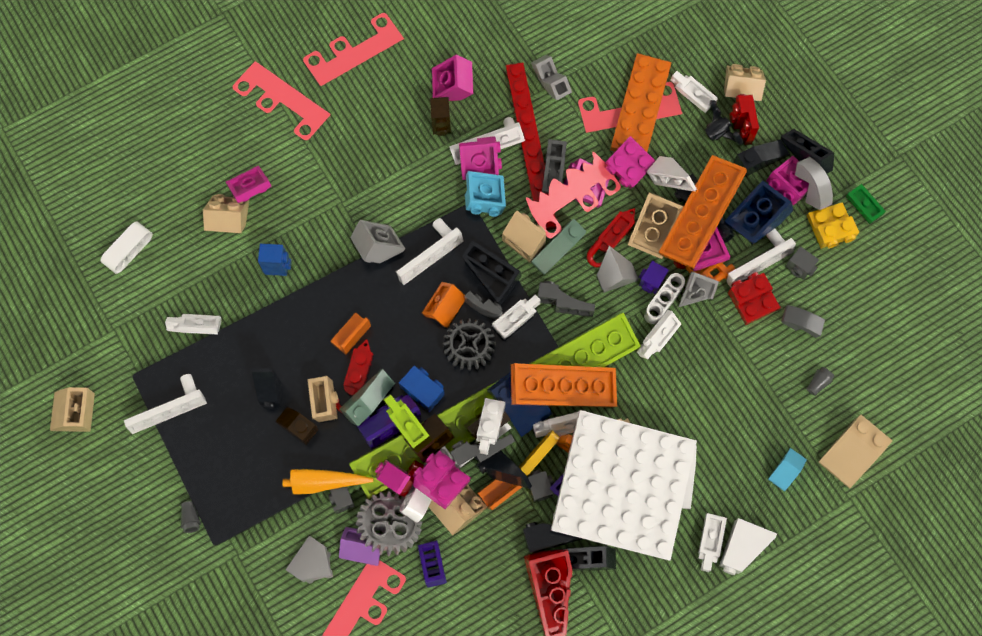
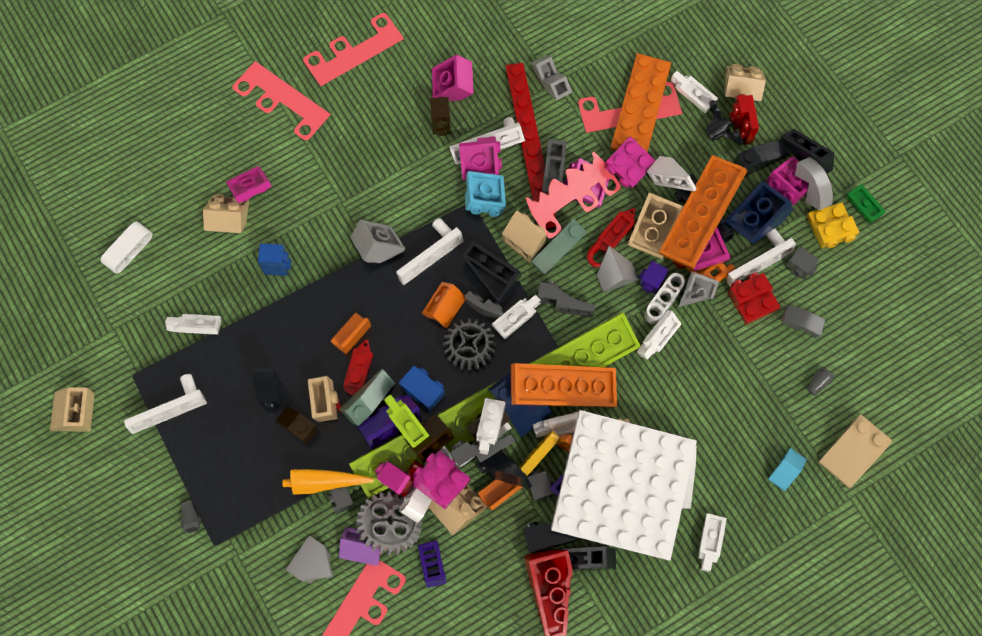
white slope [719,518,777,575] -> none

